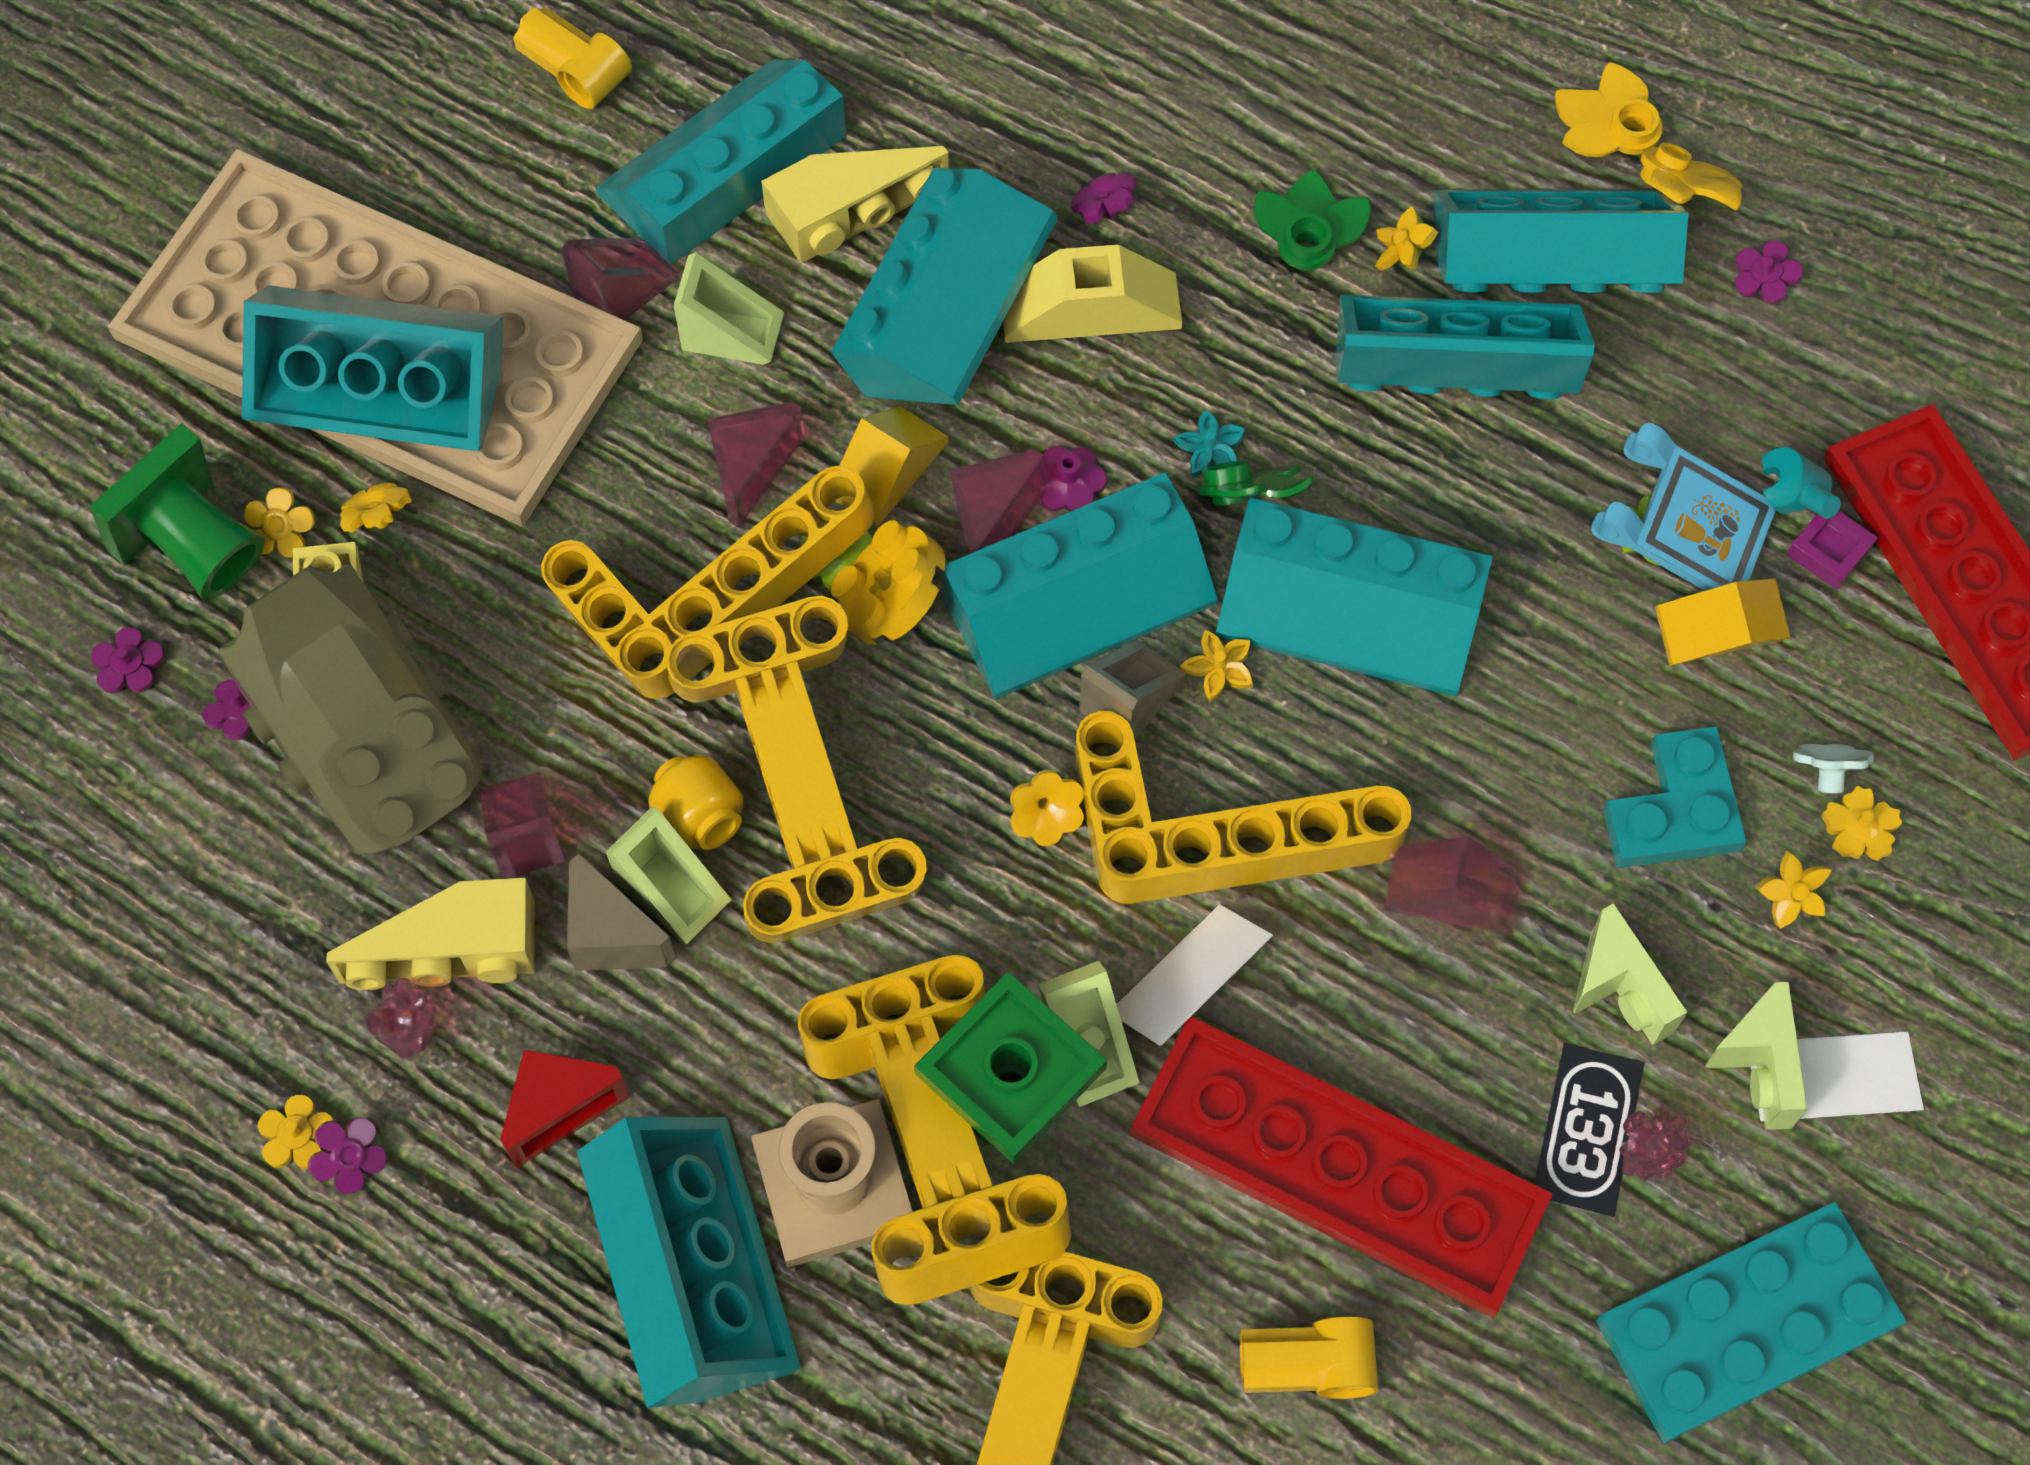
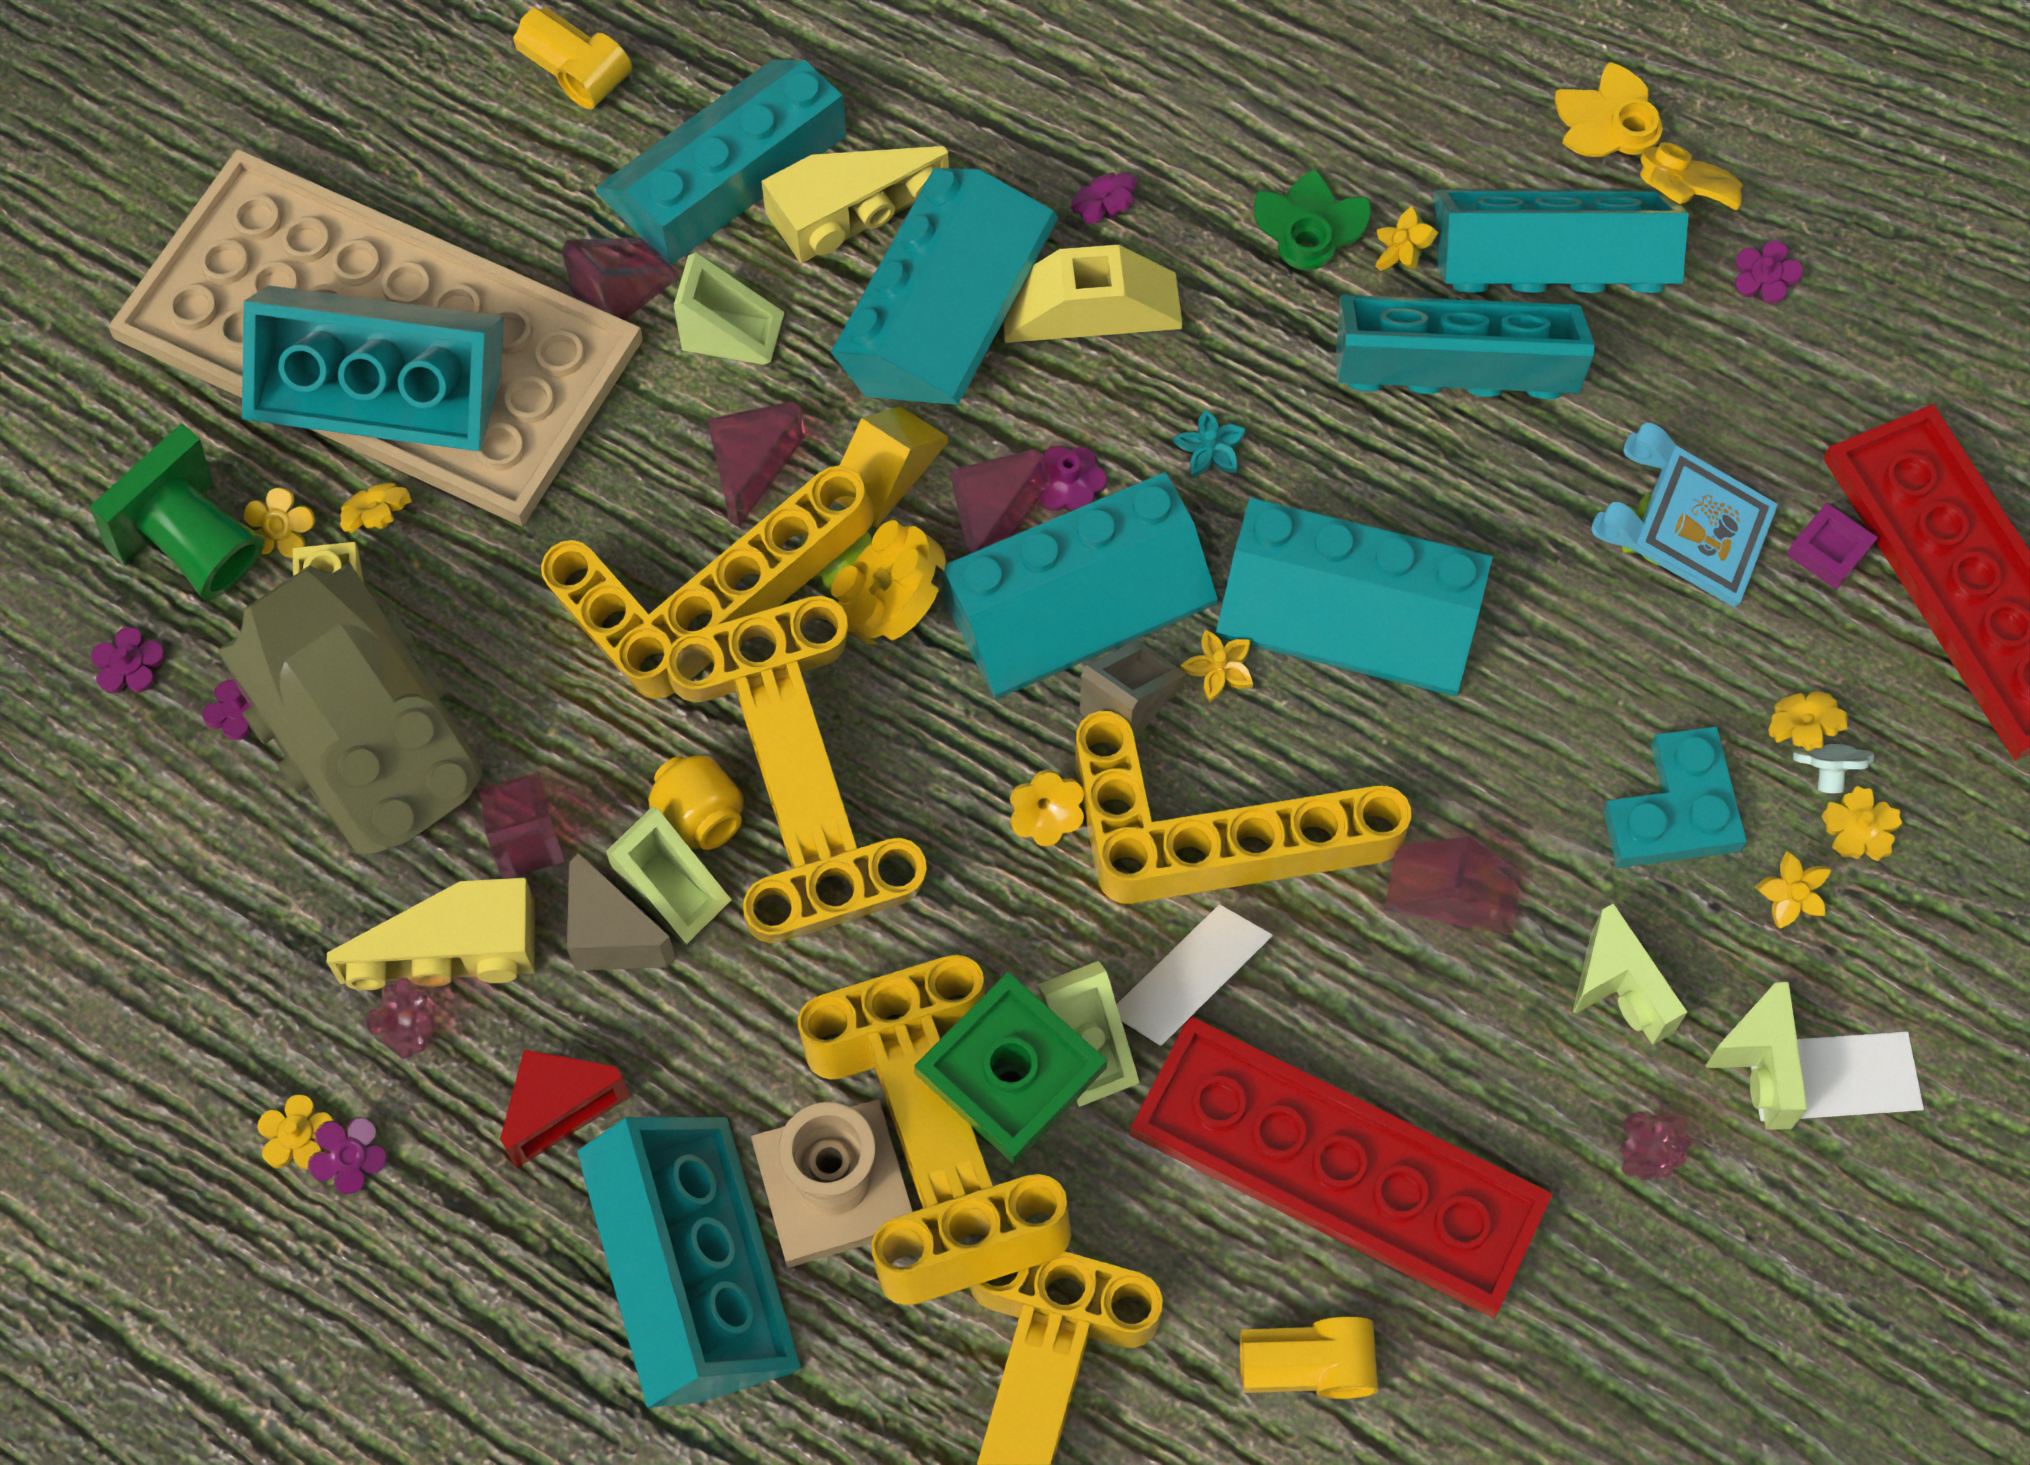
green plate [1198,460,1313,505] -> none
black sticker [1534,1043,1644,1218] -> none
teal plate [1596,1202,1907,1445] -> none
yellow slope [1655,578,1791,666] -> none
teal piece [1761,447,1841,519] -> none
none -> yellow plant [1768,691,1848,752]

